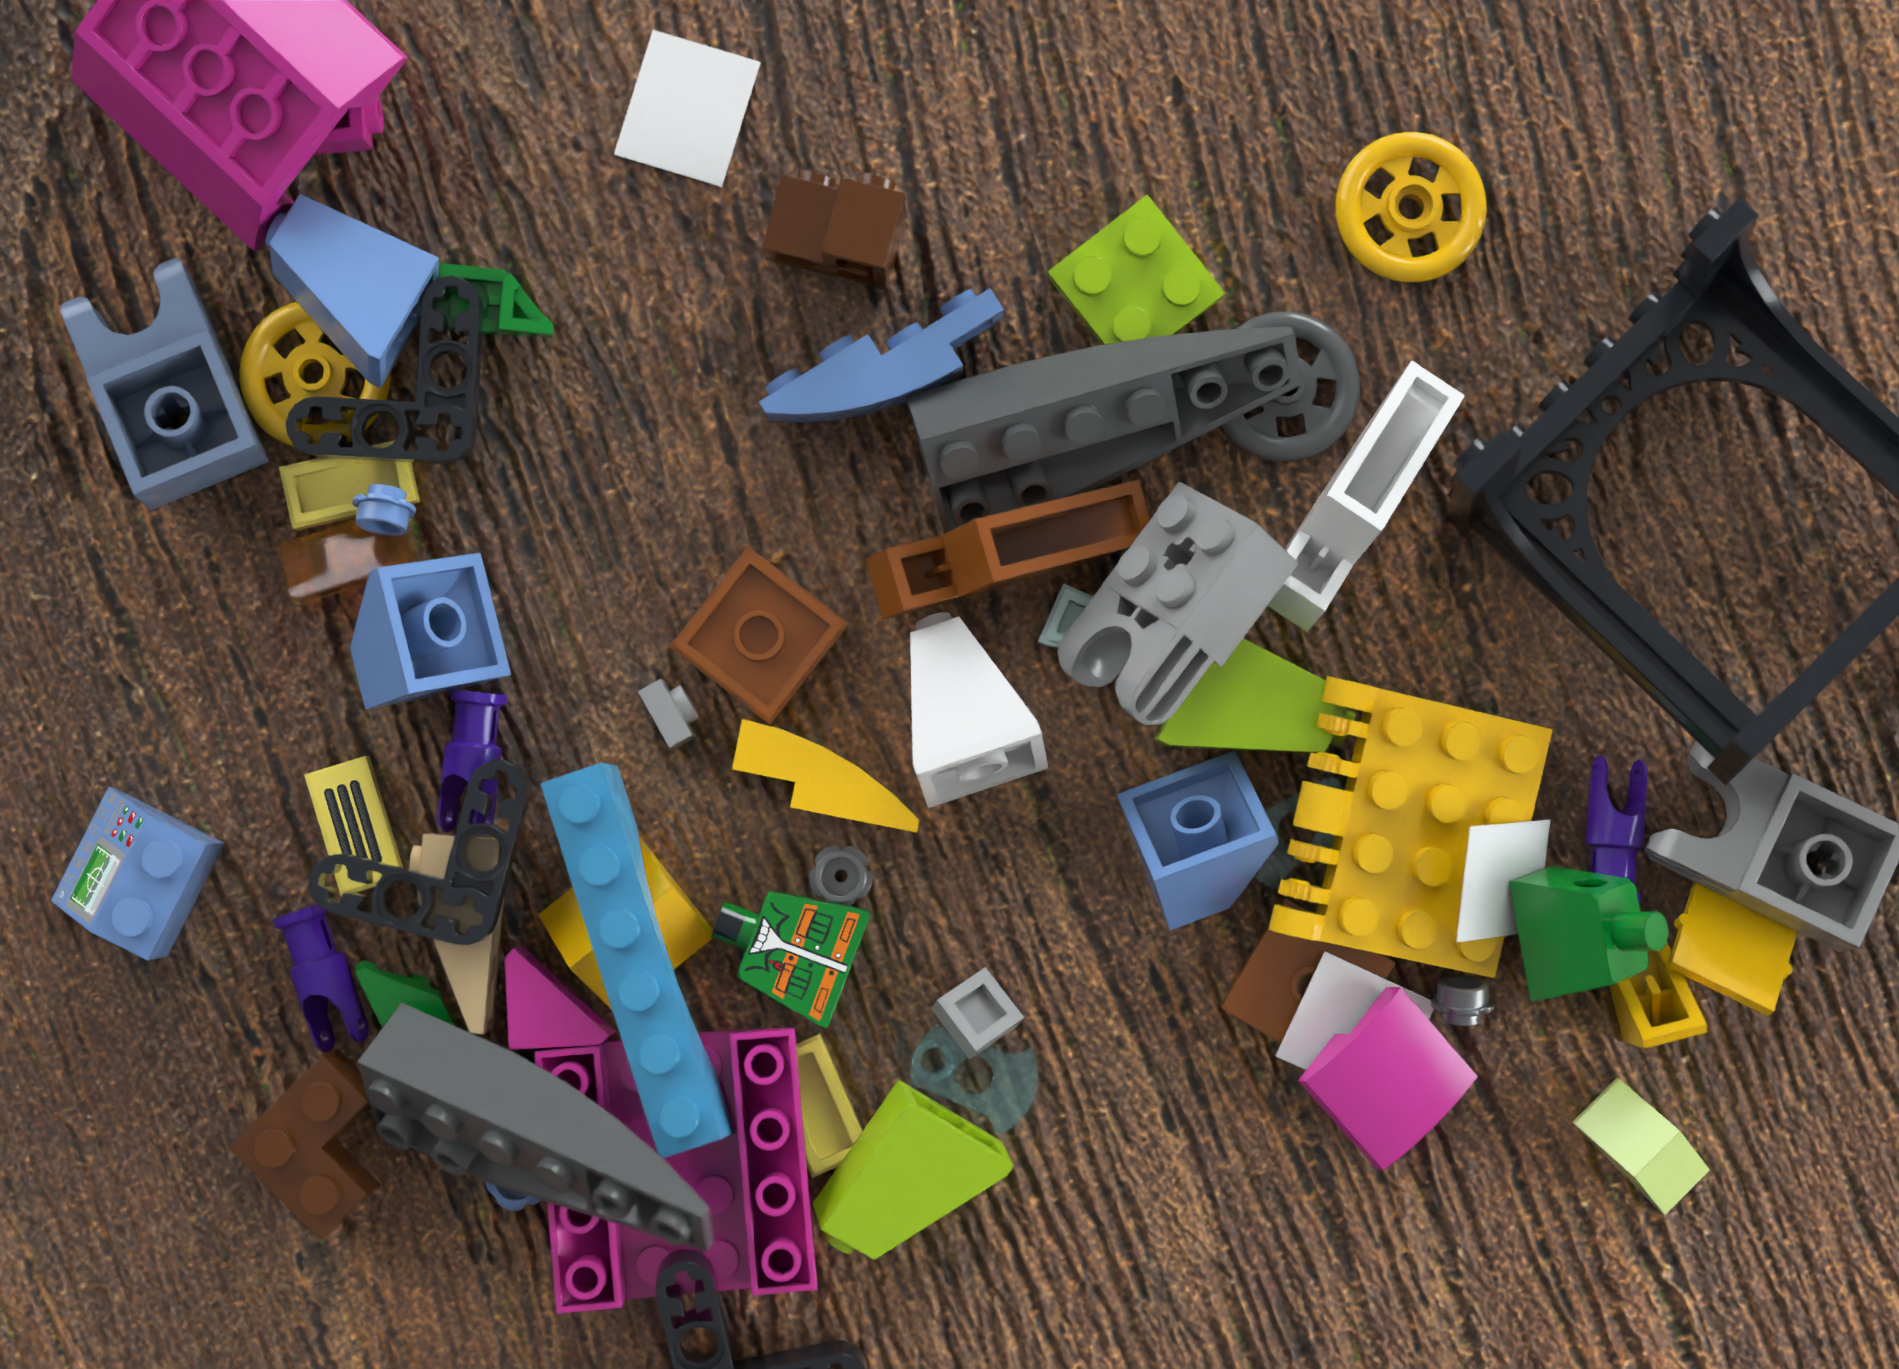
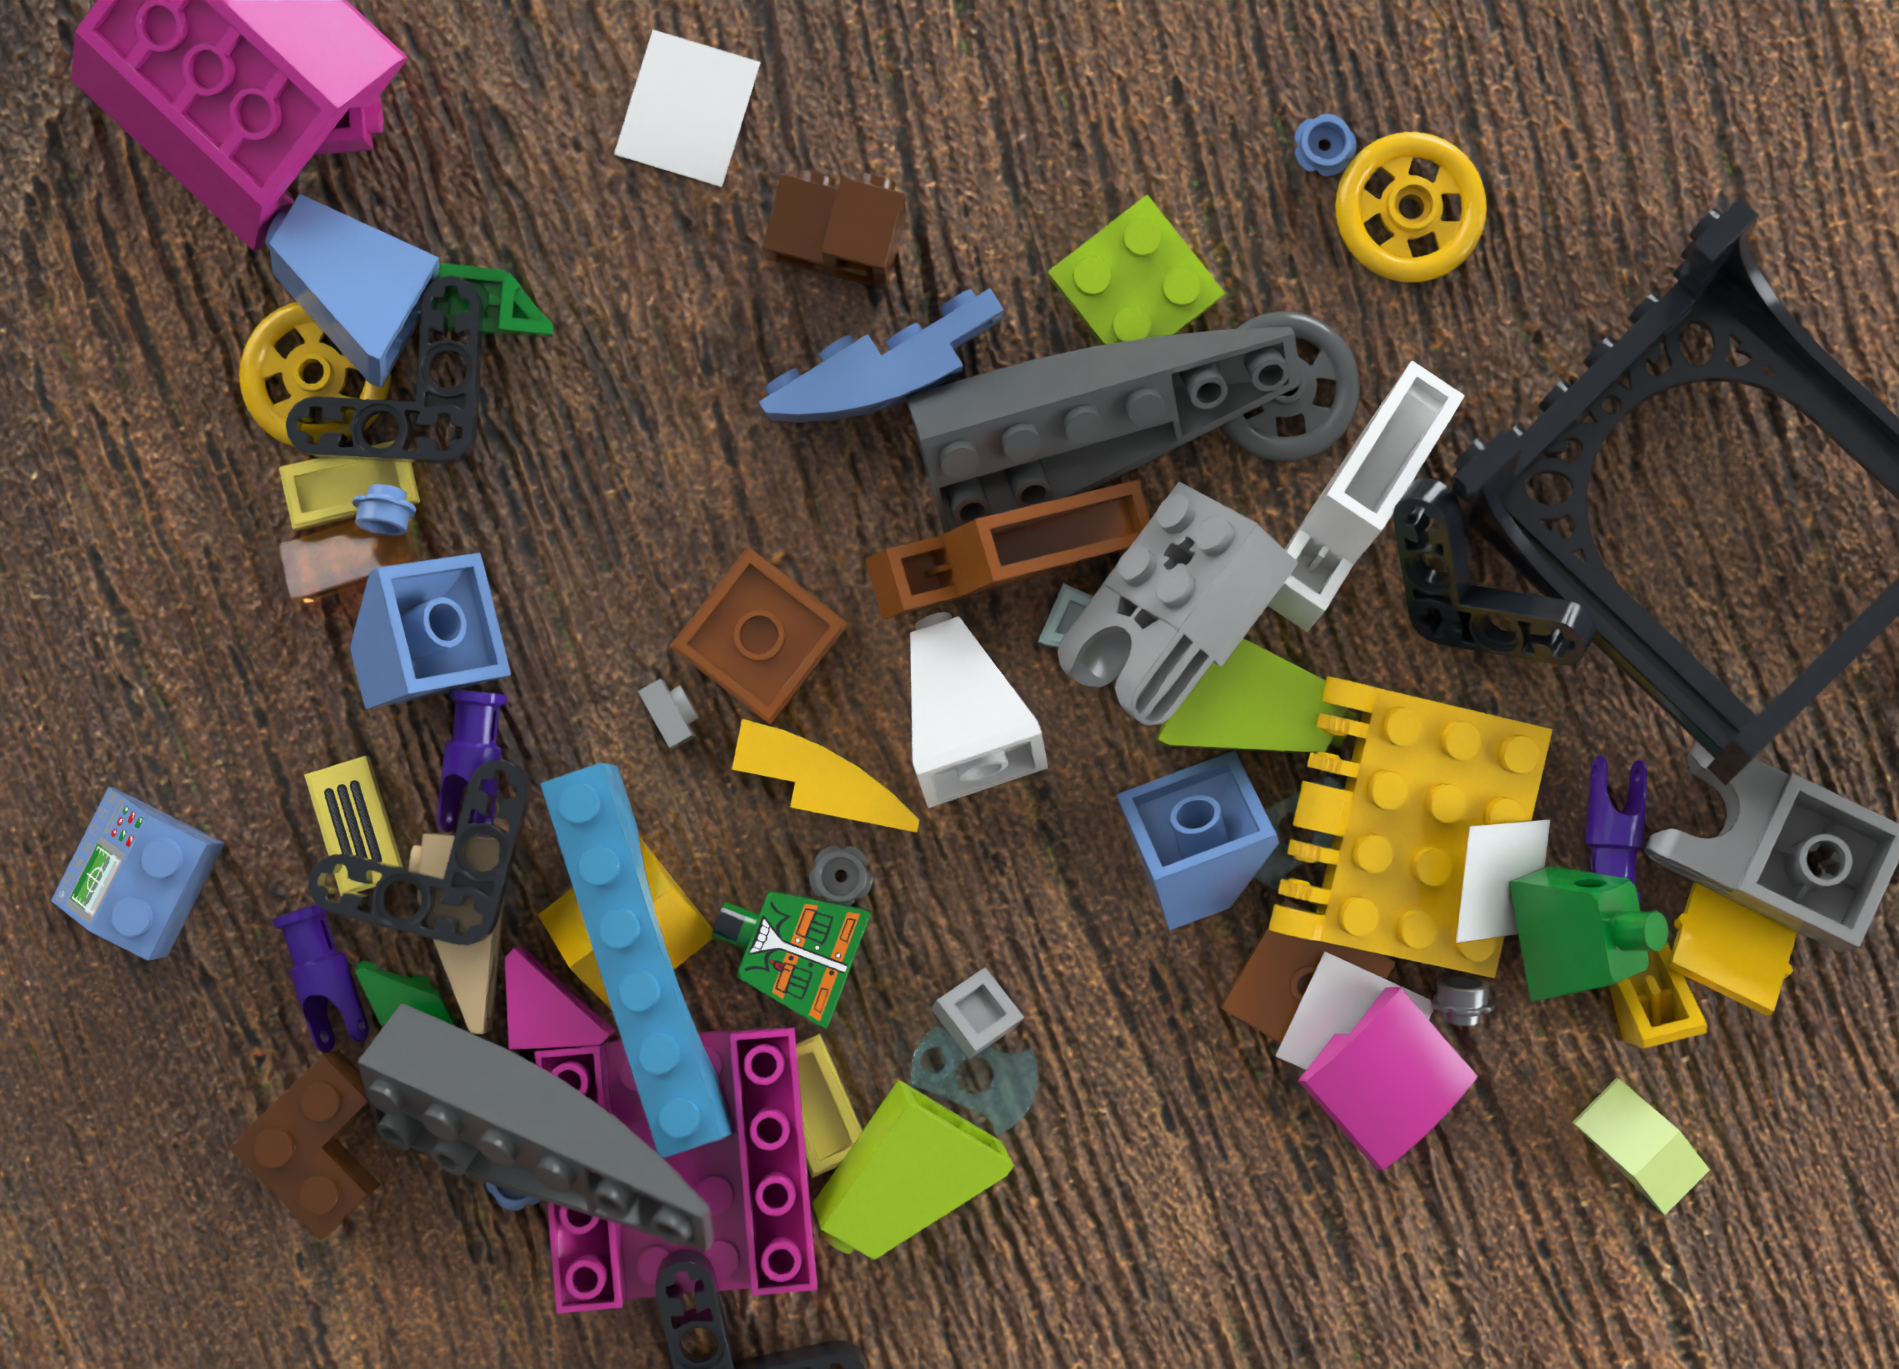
sand blue brick [60,257,269,511] -> none
none -> medium blue plate [1294,114,1356,176]
none -> black beam [1393,479,1597,665]

